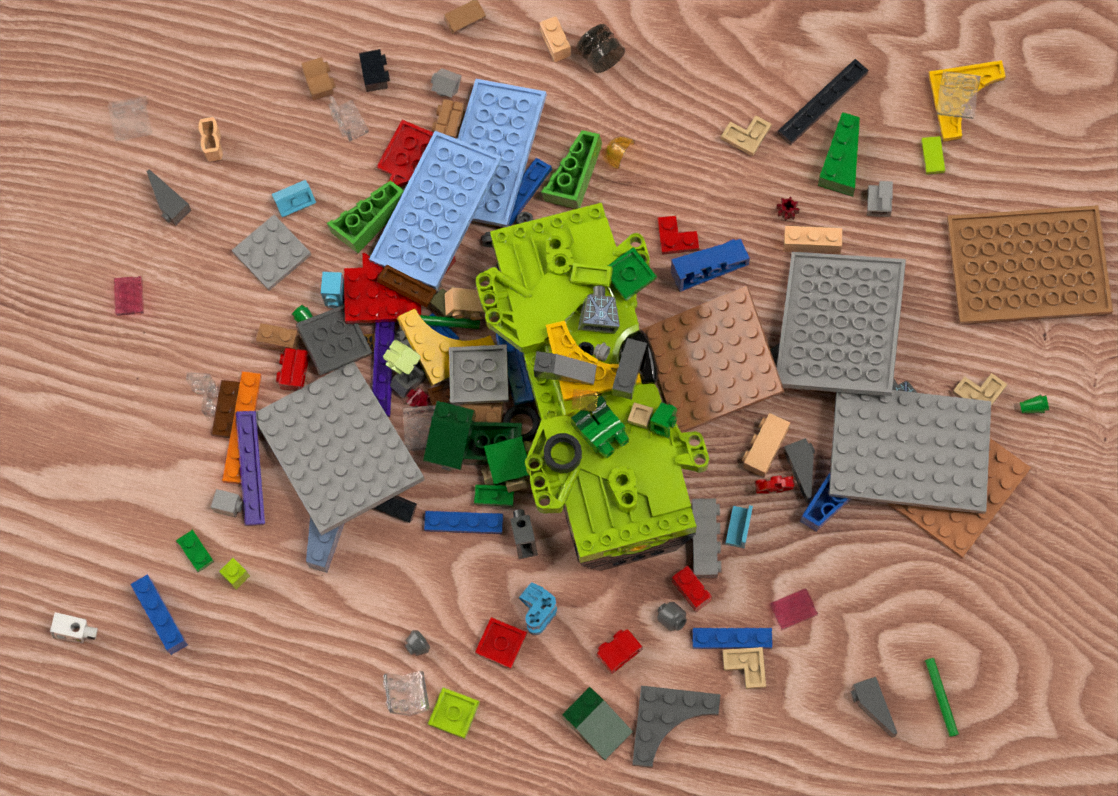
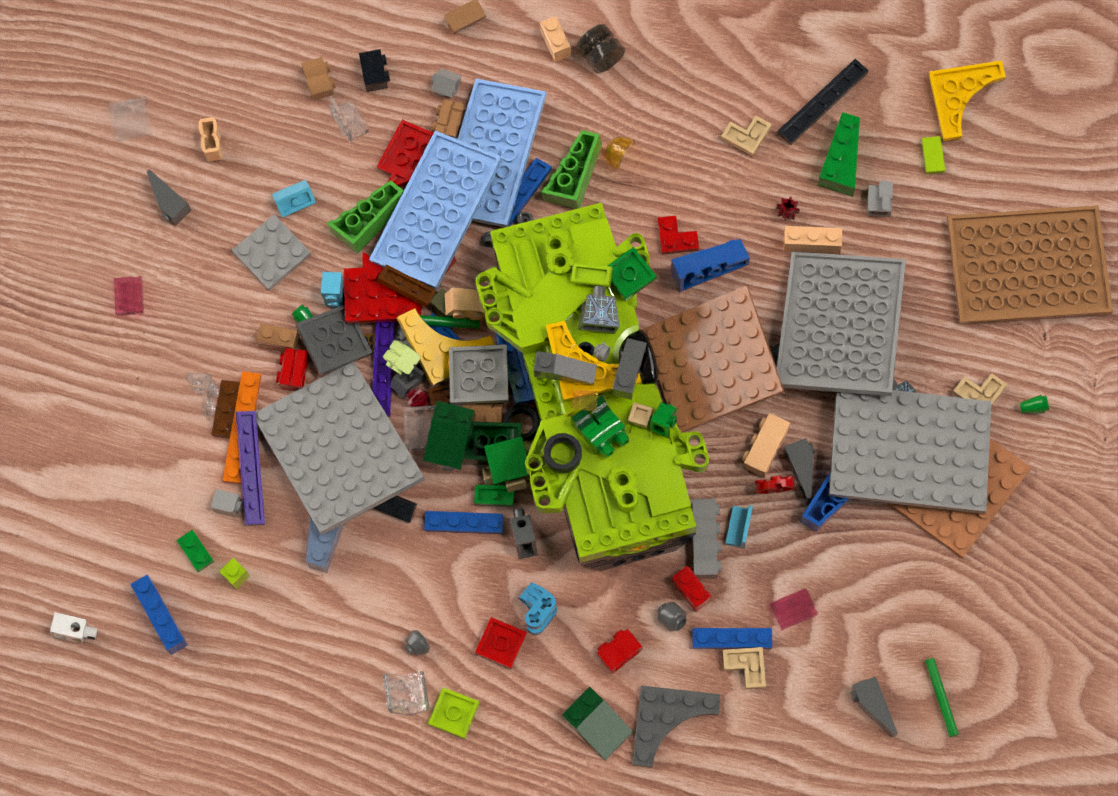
clear bracket [937,71,981,119] -> none

